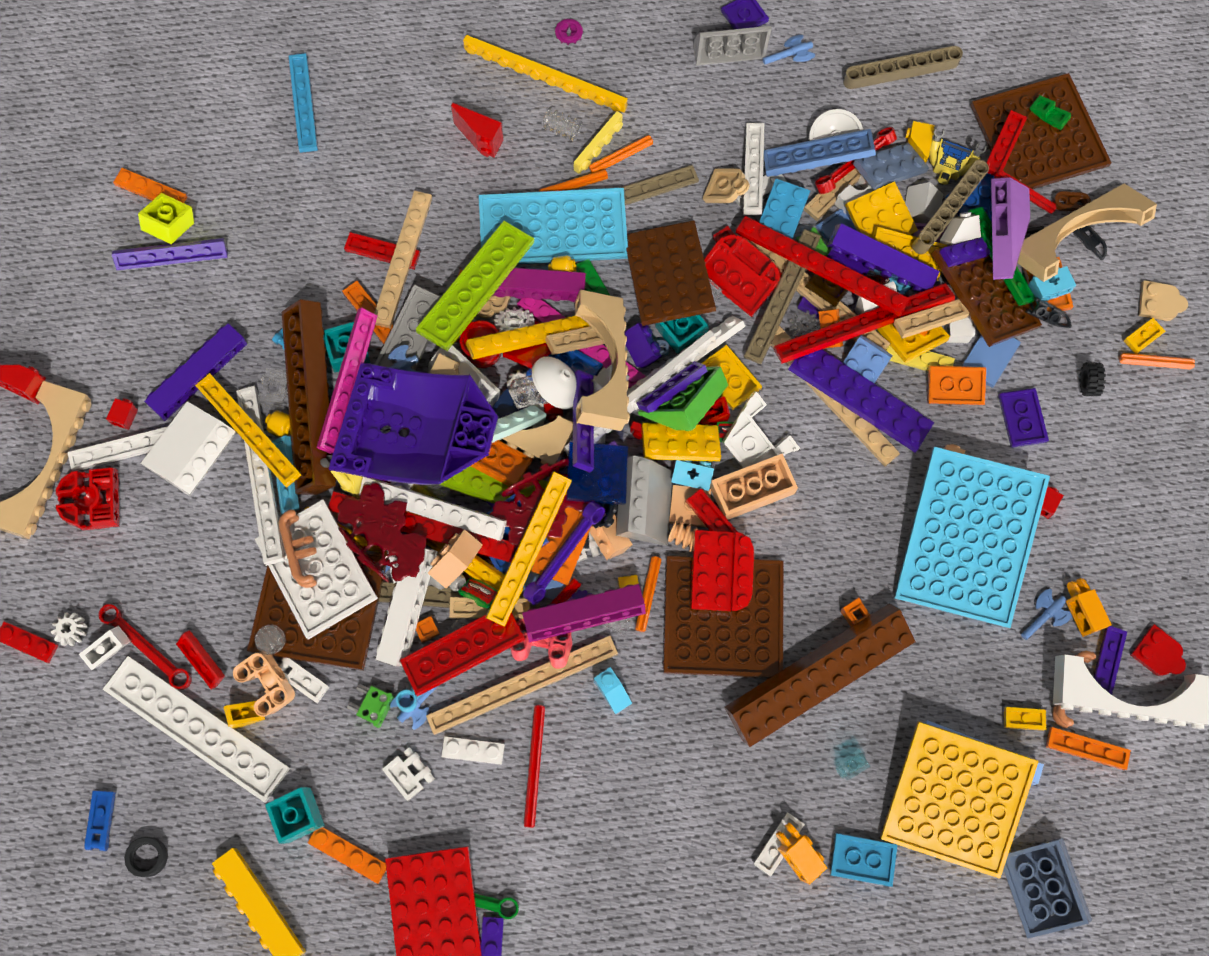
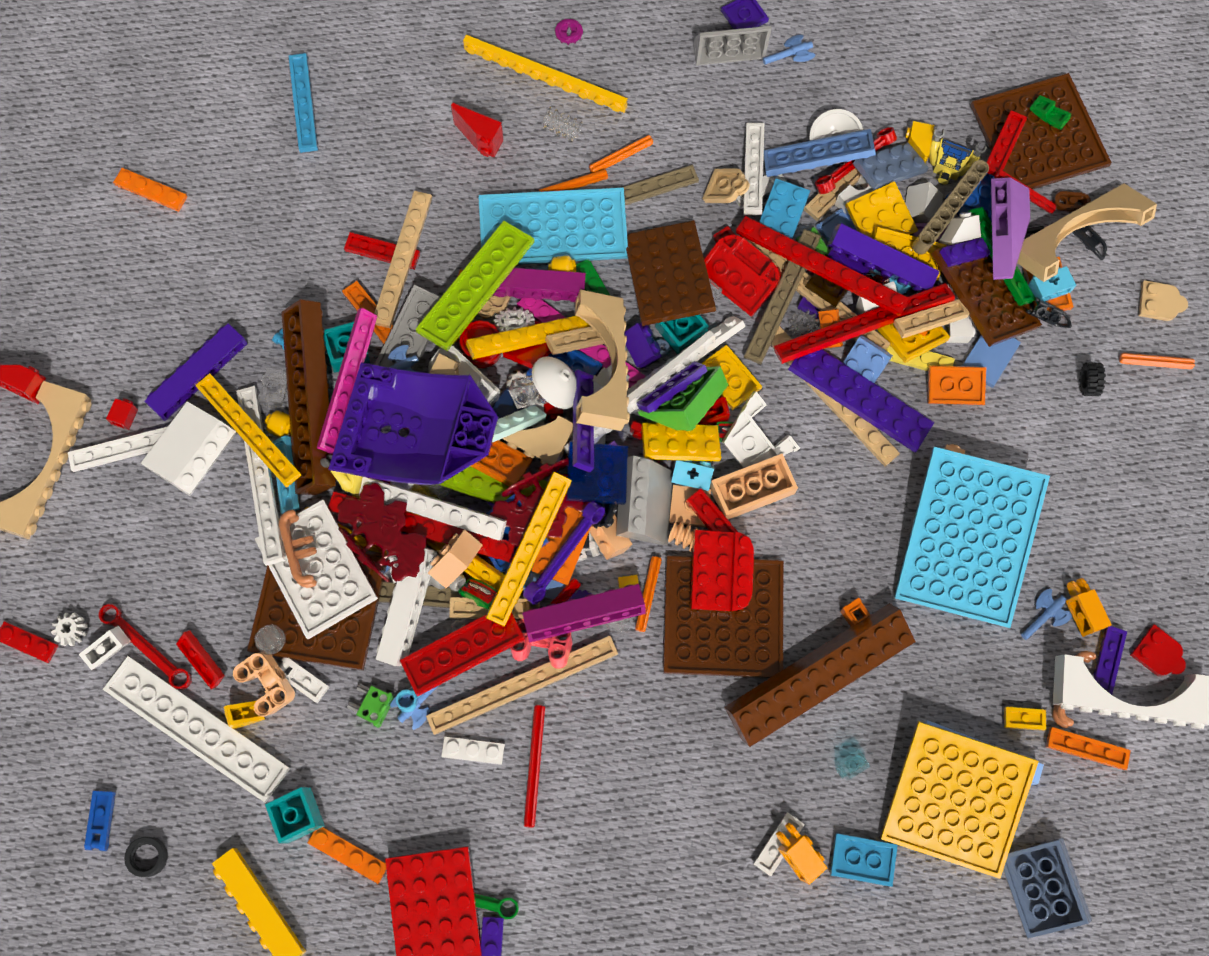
red connector [56,467,120,531] -> none
plate [112,238,228,270] -> none
neon yellow brick [138,193,194,244] -> none
white plate [382,747,435,801] -> none
orange plate [416,616,440,643] -> none
light yellow plate [574,111,623,174] -> none
medium azure slope [593,667,632,715] -> none
dark tan beam [843,46,963,89] -> none
dark purple tile [998,388,1049,448] -> none
red brick [1040,486,1064,519] -> none
yellow plate [1124,318,1166,354] -> none

